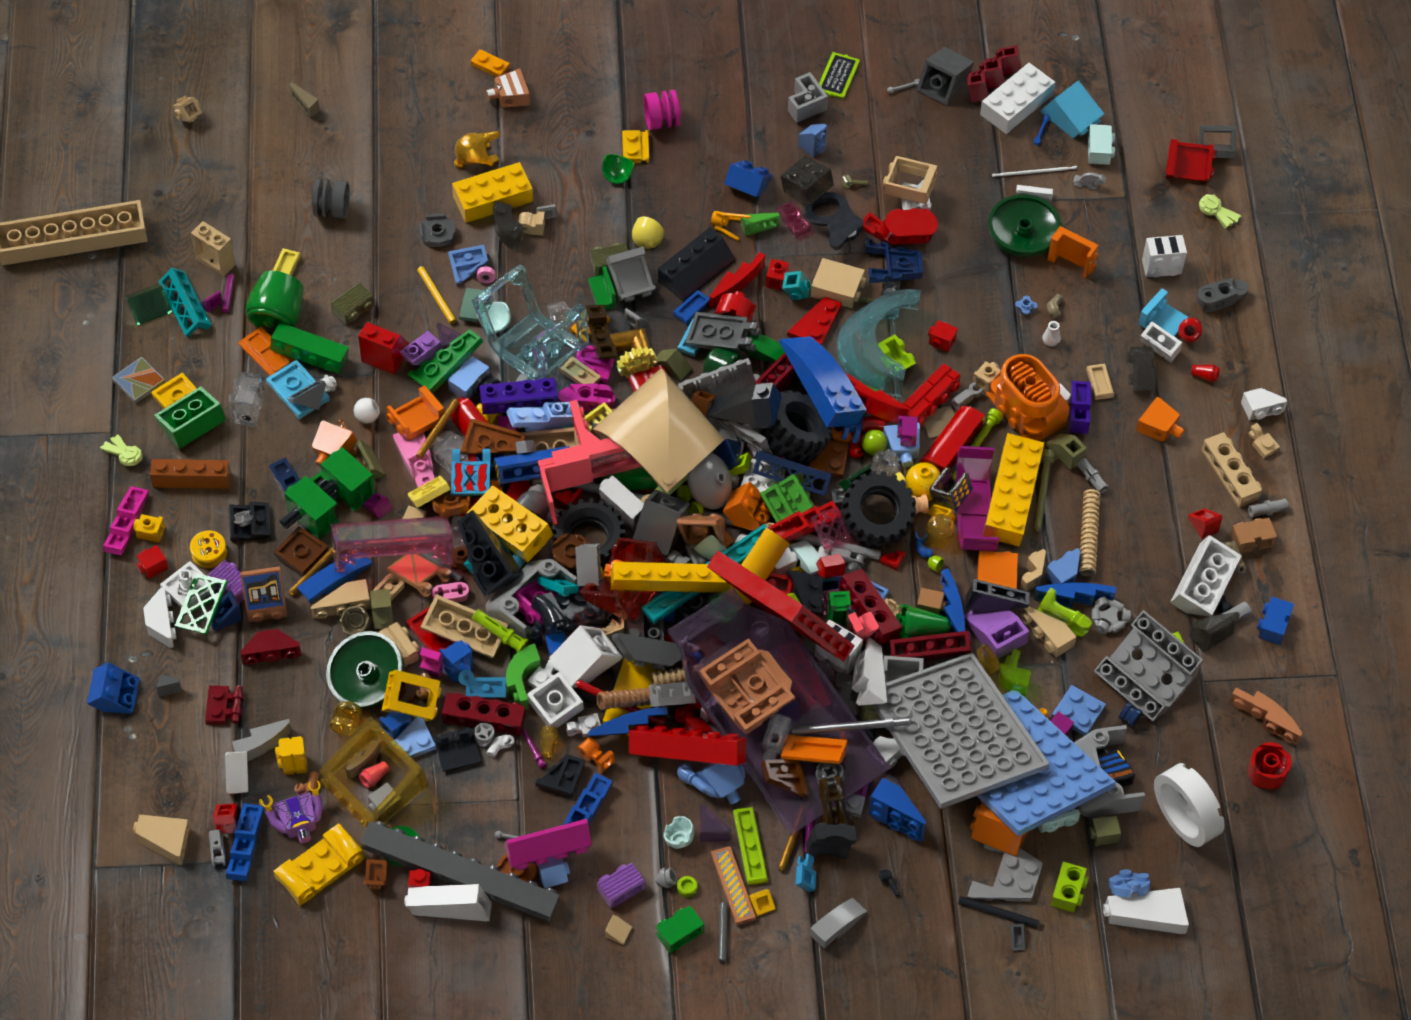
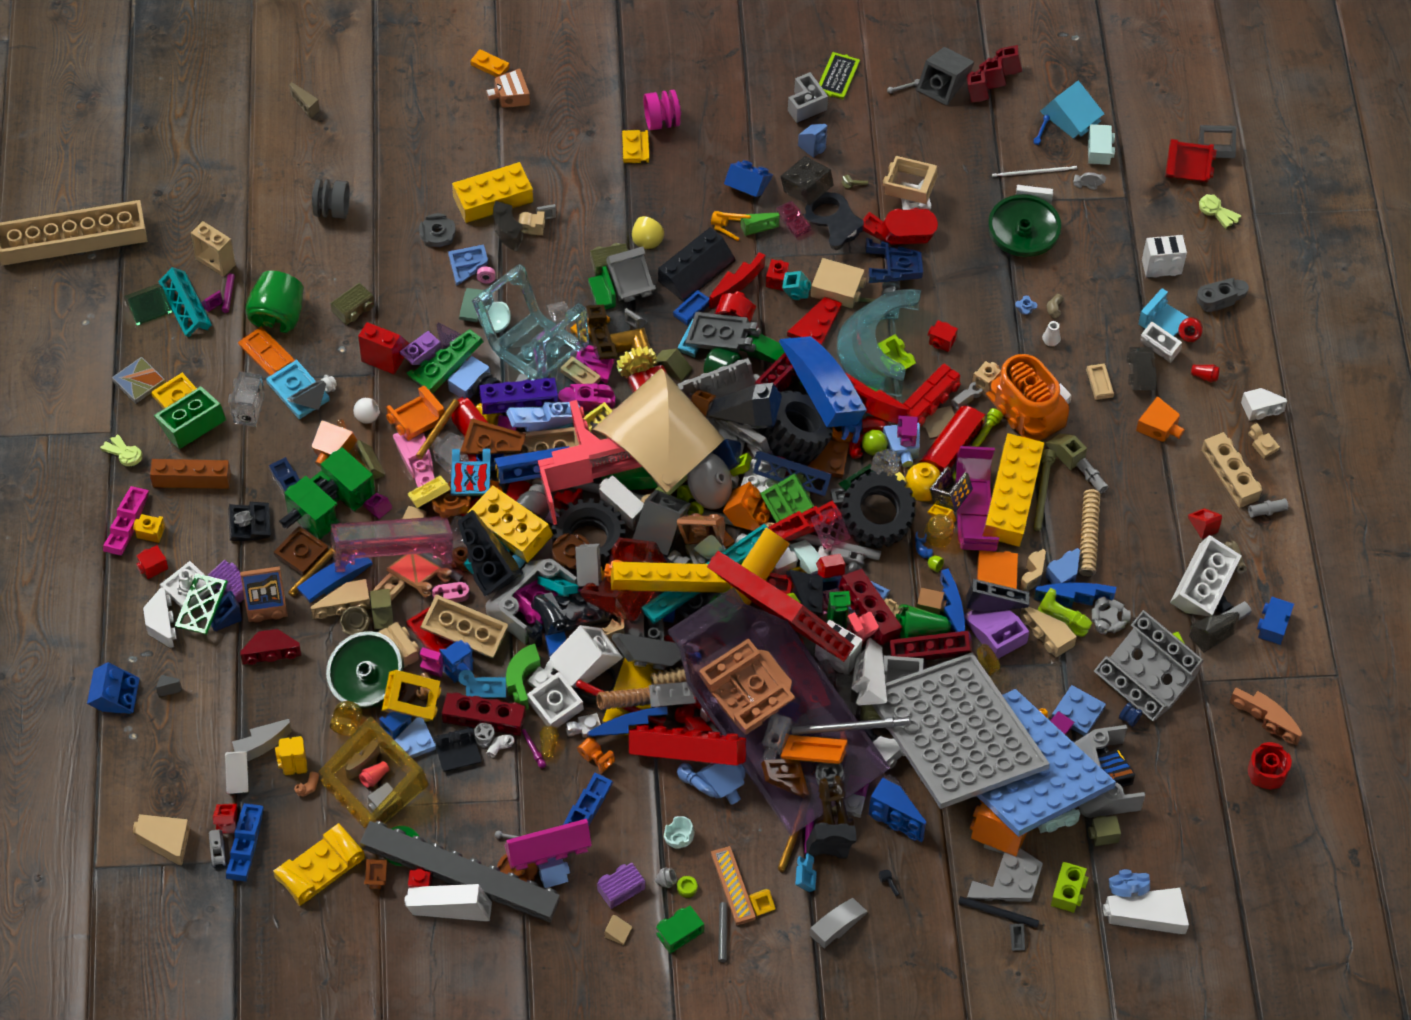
tan brick [173,96,203,123] -> none
yellow head [190,531,227,569] -> none
dark red plate [205,685,244,725] -> none
medium lavender torso [259,780,323,843] -> none
green brick [270,323,349,374] -> none
light yellow tile [273,248,301,276] -> none
yellow bar [417,266,456,324] -> none
pearl gold piece [454,131,500,169] -> none
lime pin [472,609,528,653] -> none
light grey piece [516,440,535,454] -> none
black wing [535,754,586,797] -> none
green helmet [602,154,634,184] -> none
clear purple slope [700,804,732,842] -> none
lime tile [733,807,768,885] -> none
red tile [879,551,905,571] -> none
light nougat wheel [912,494,929,515] -> none
white brick [980,63,1055,134] -> none
clear neon green brick [998,649,1032,697] -> none
orange panel [1047,226,1099,278] -> none
dark purple slope [1069,381,1091,434] -> none
white brick [1154,763,1225,847] -> none
medium nougat brick [1230,518,1277,554] -> none

